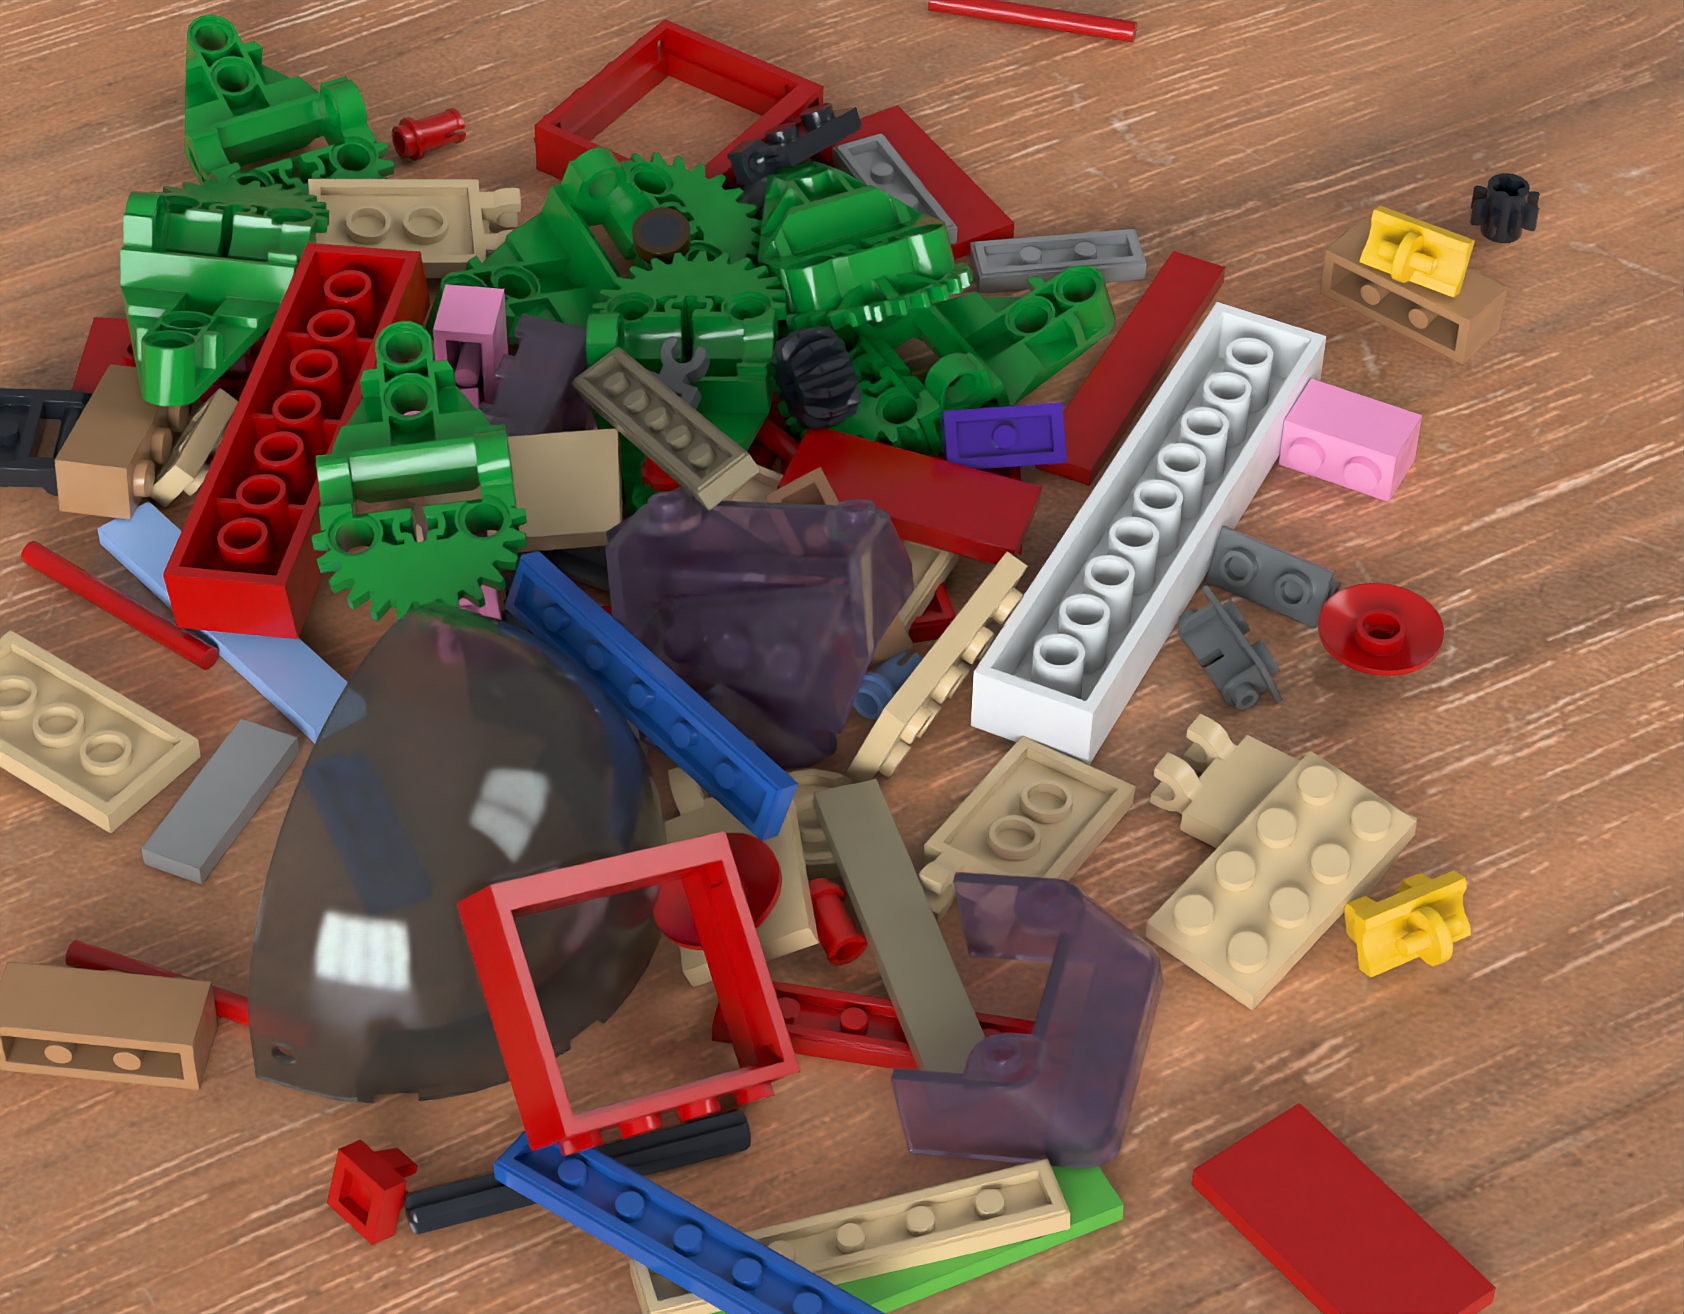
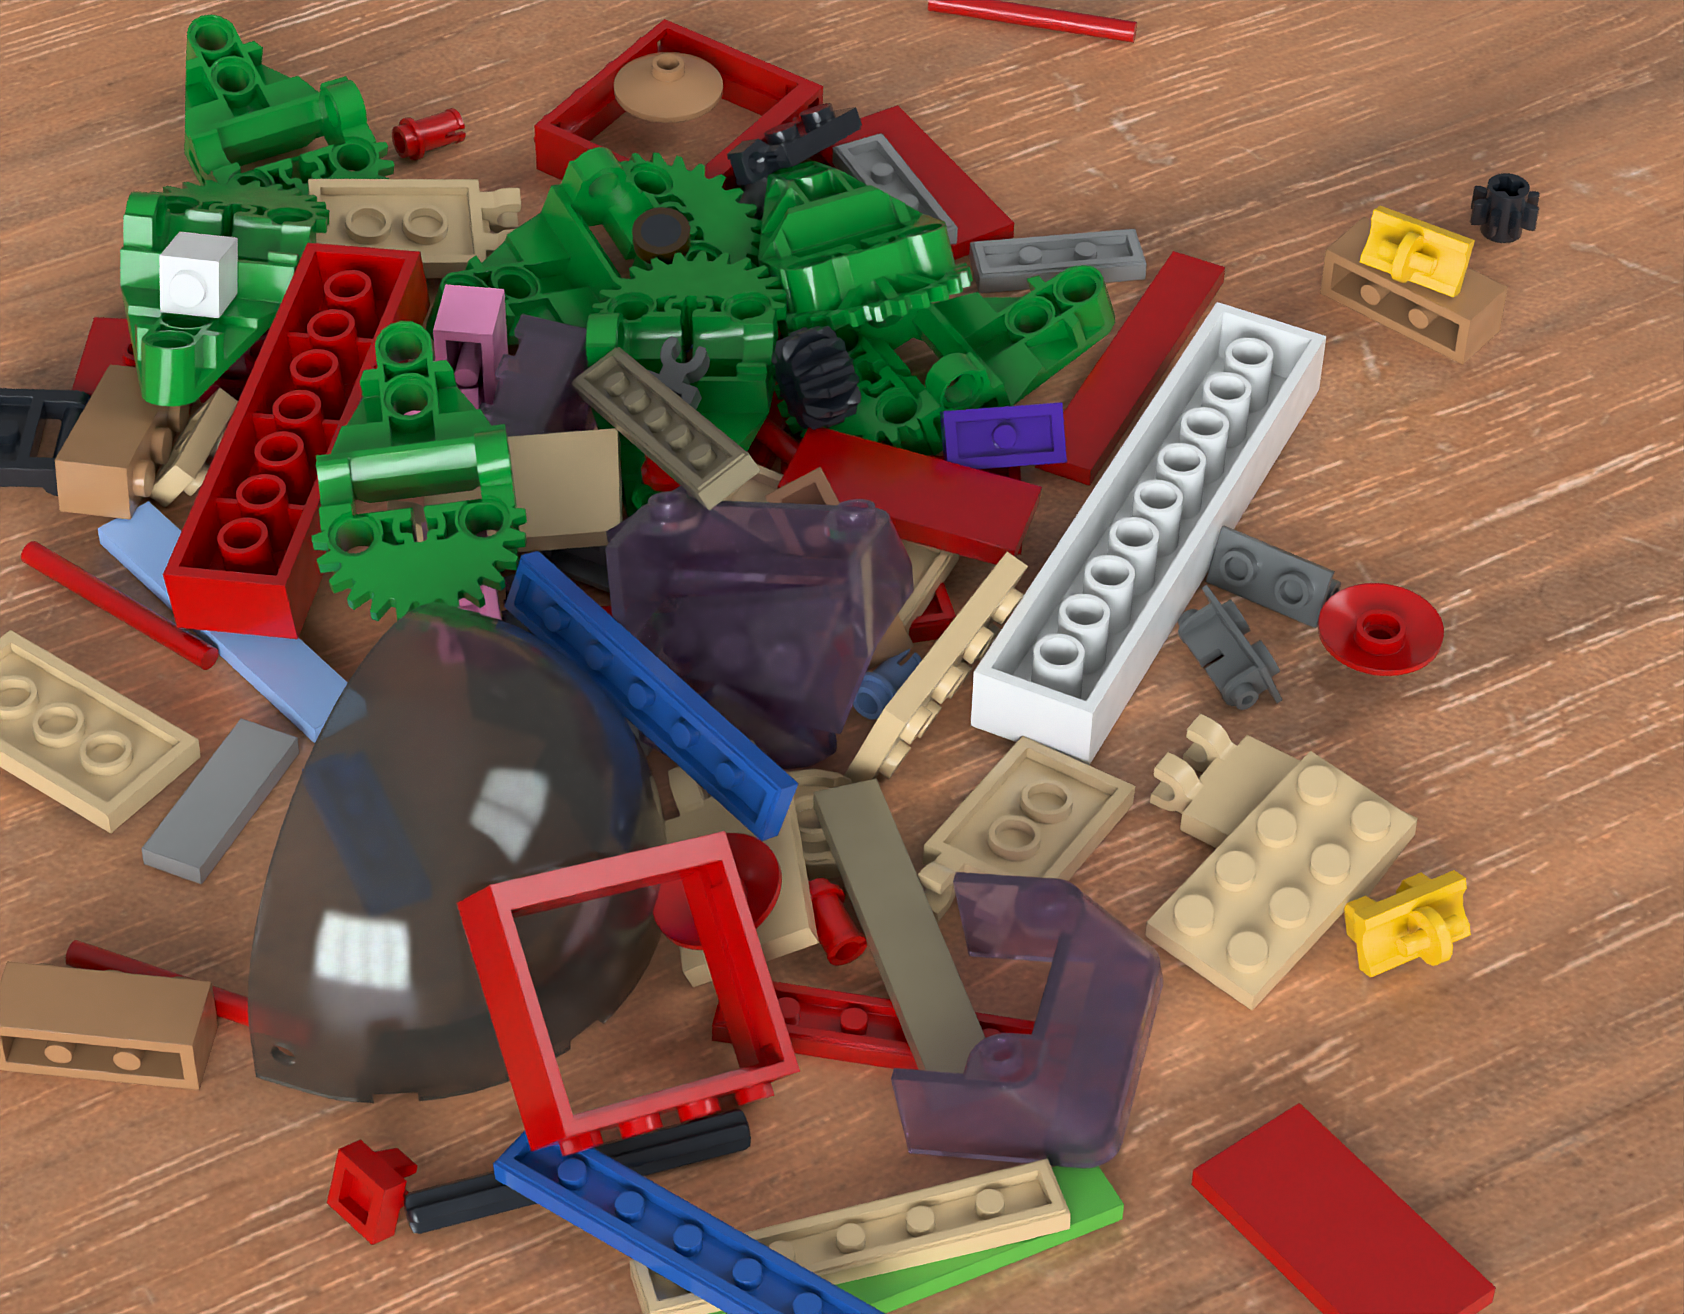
bright pink brick [1278,378,1422,502] -> none
none -> white brick [160,232,238,318]
none -> medium nougat dish [614,52,723,123]

